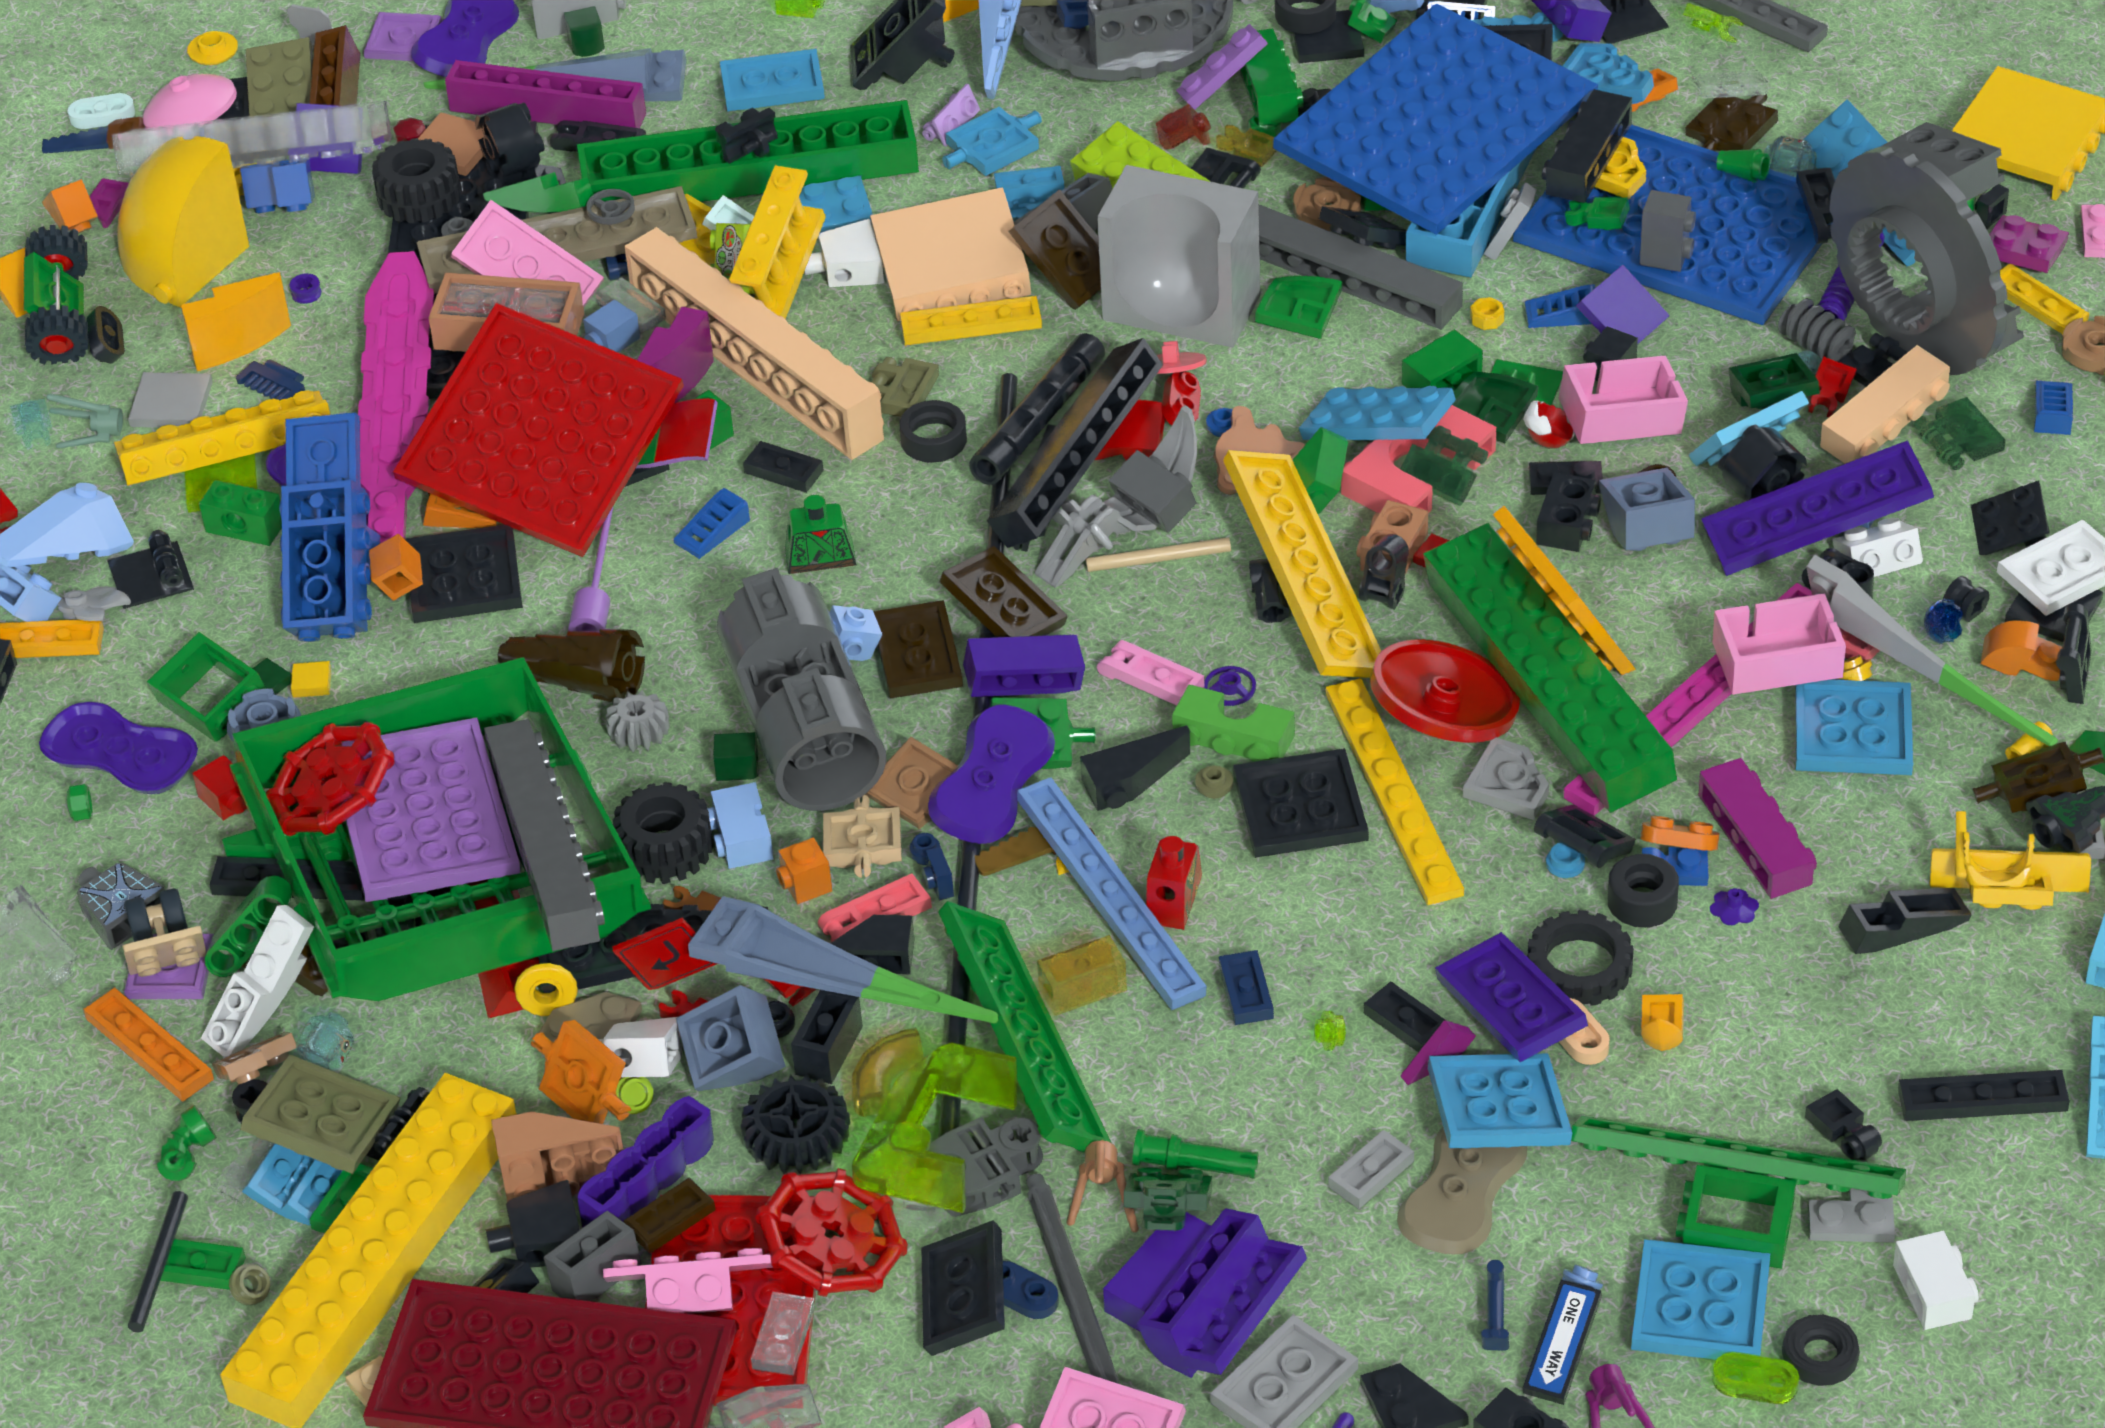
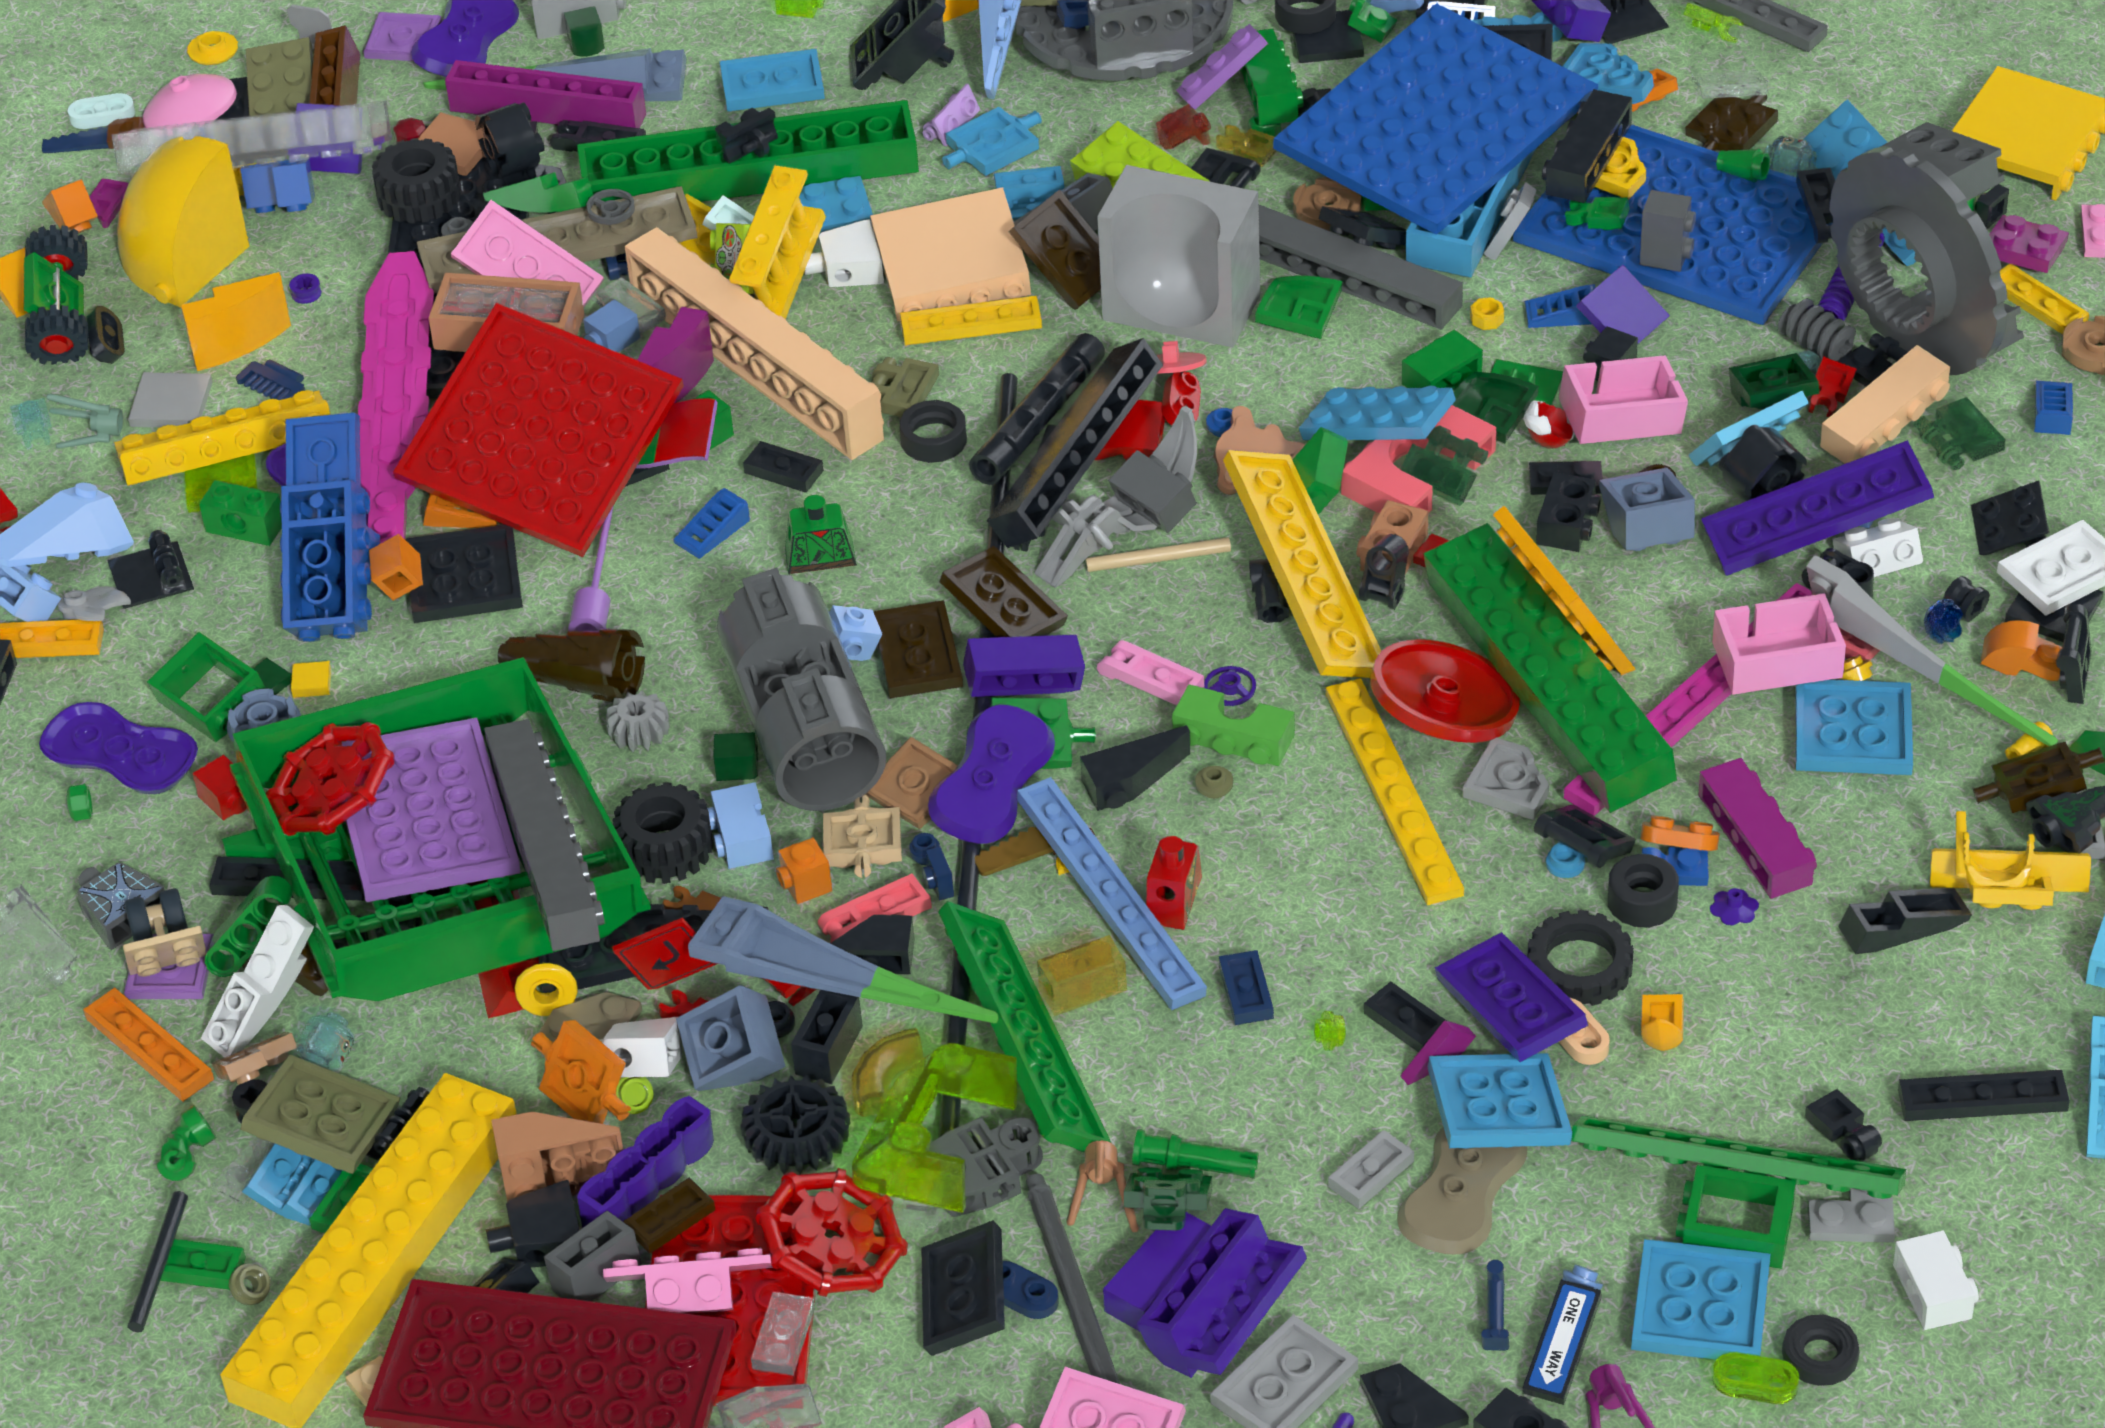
black plate [1233,748,1369,858] -> none

